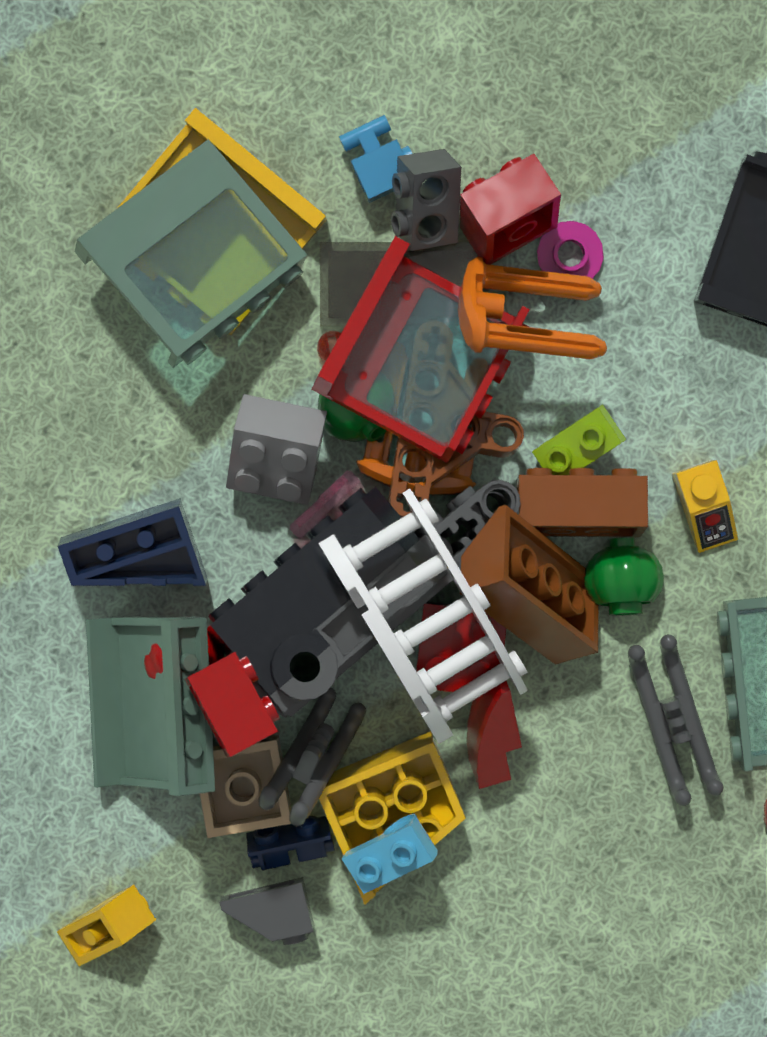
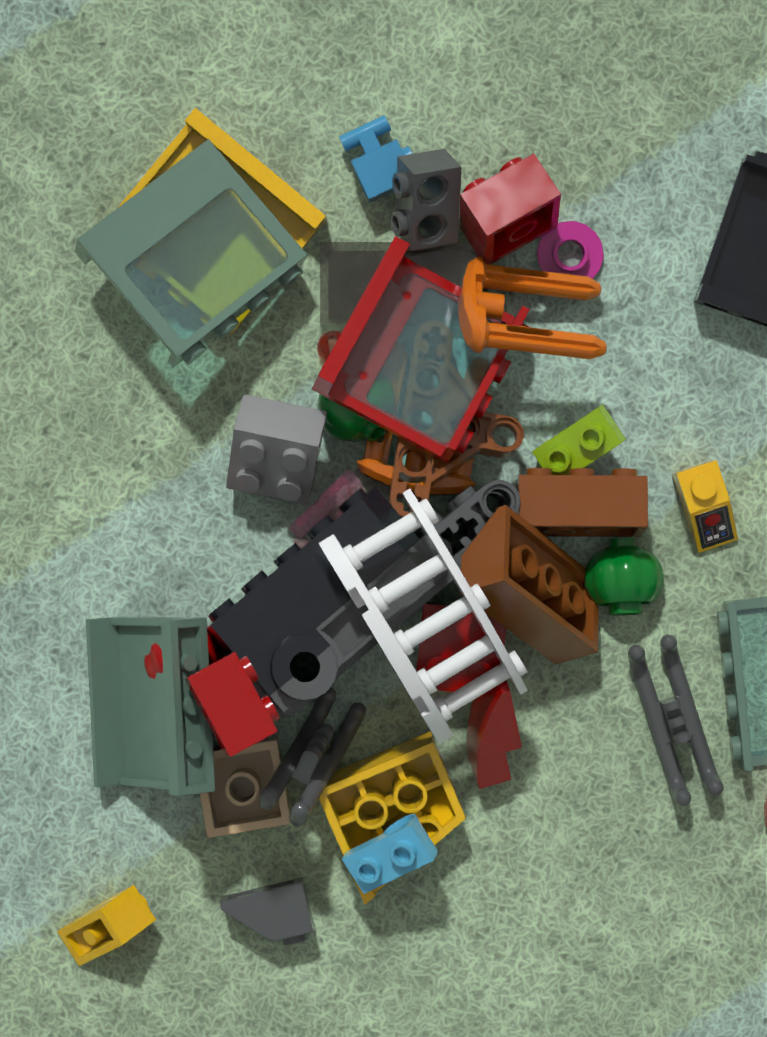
dark blue wedge [57,498,207,586] -> none
dark blue hinge [246,816,335,871] -> none

